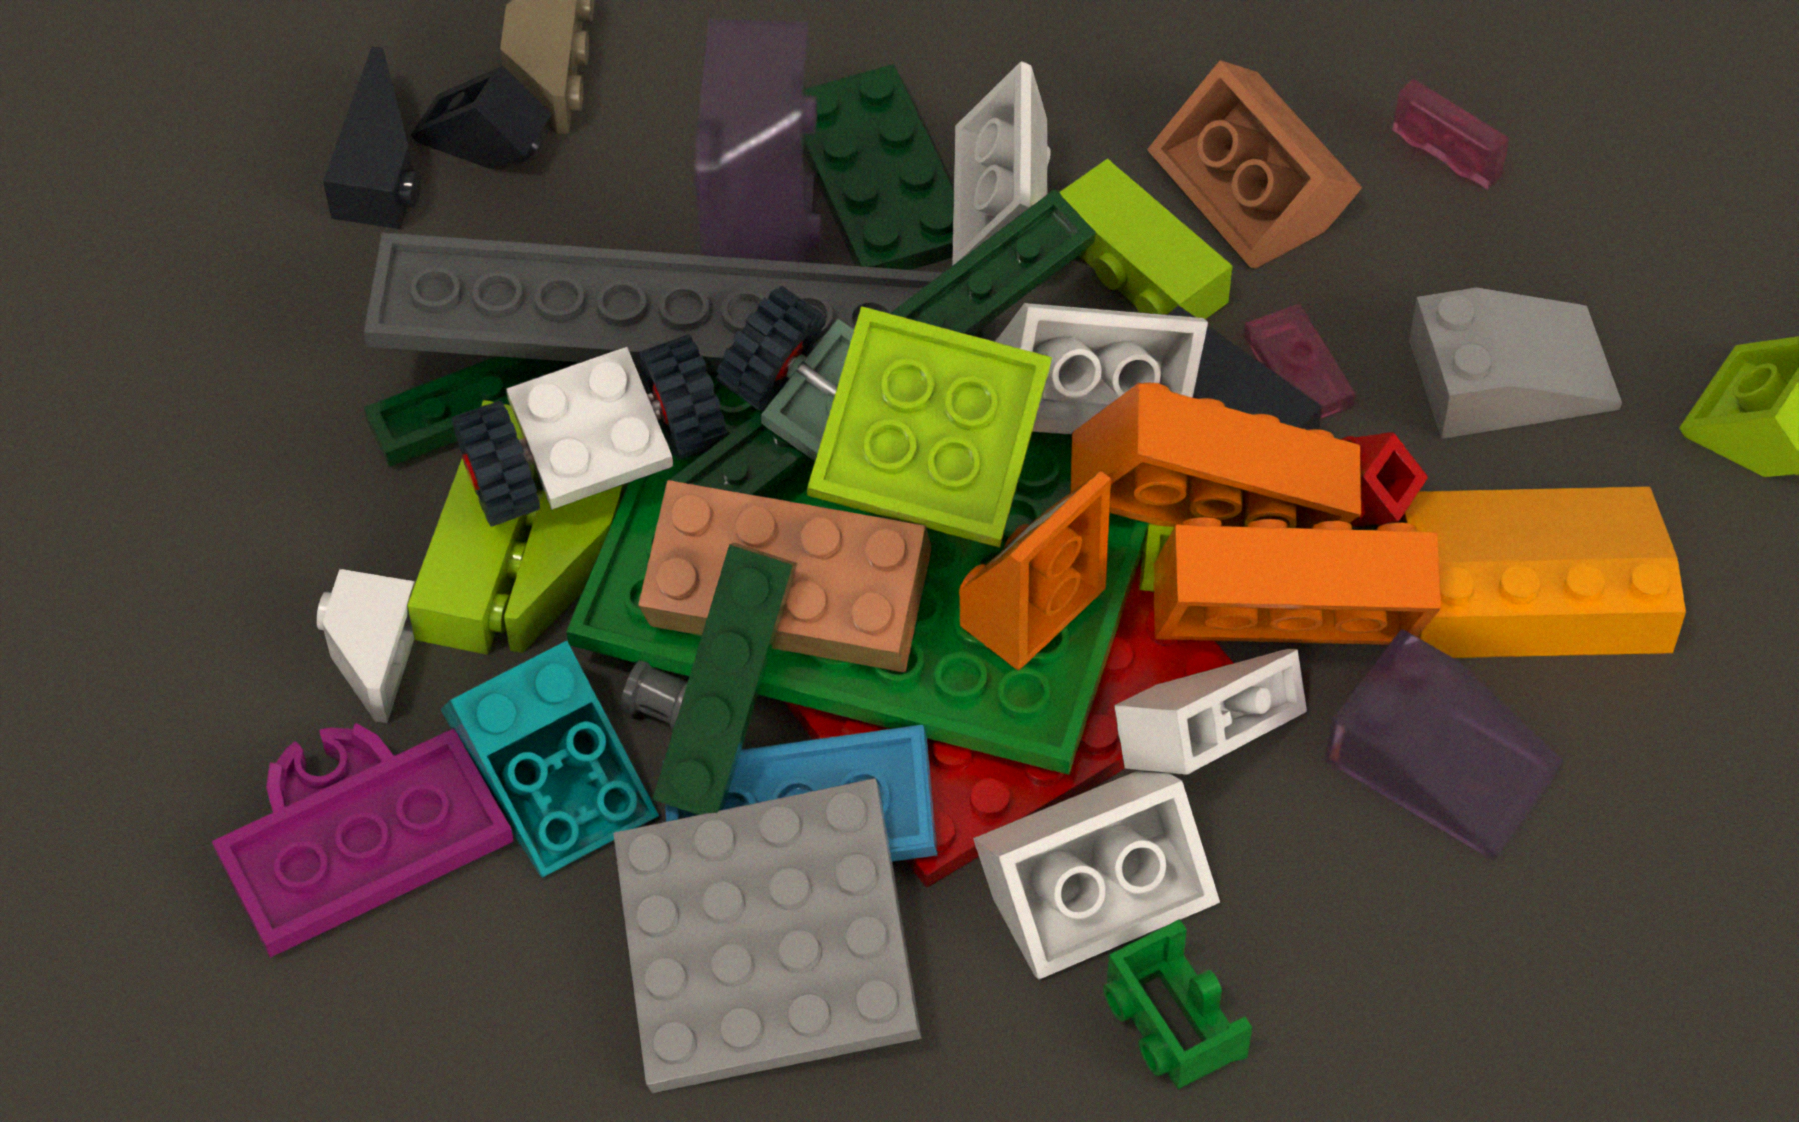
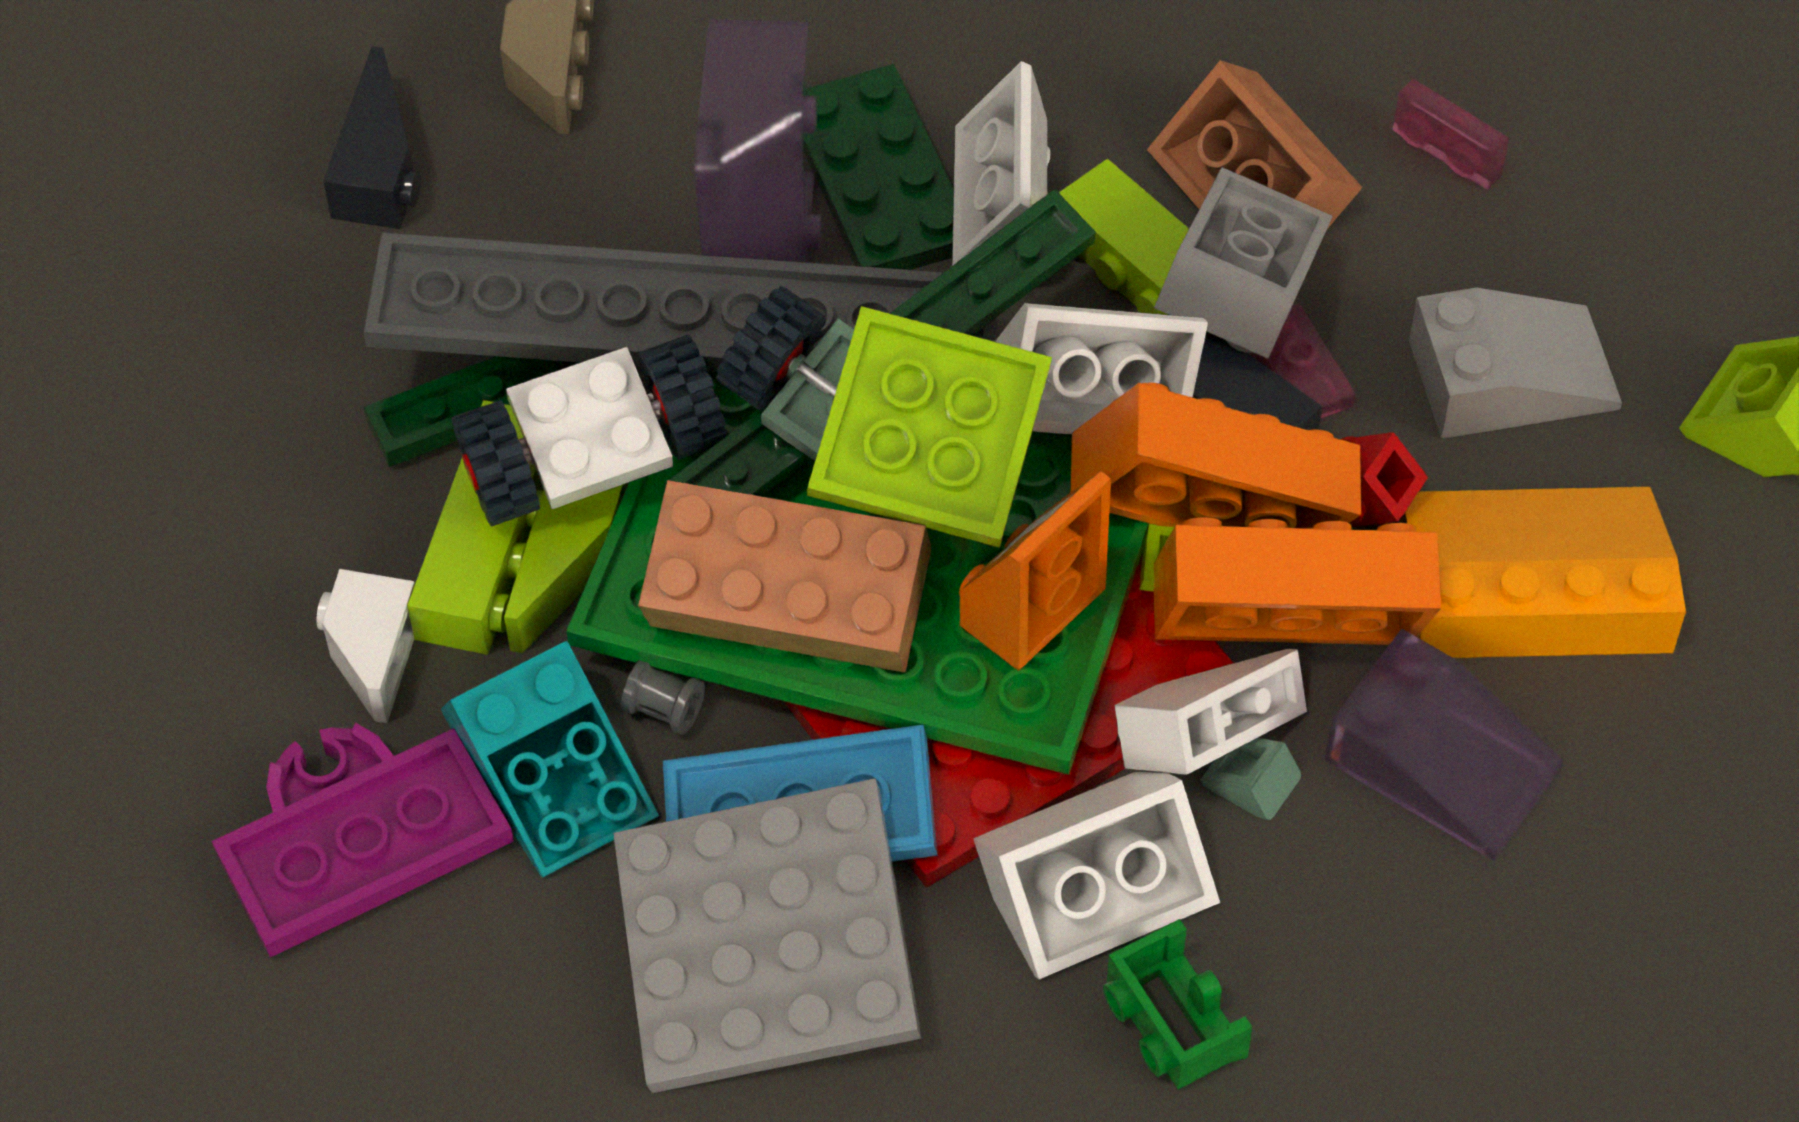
black slope [410,66,552,169] -> none
dark green plate [652,543,798,815] -> none
none -> light grey slope [1154,167,1333,358]
none -> sand green slope [1200,738,1301,820]

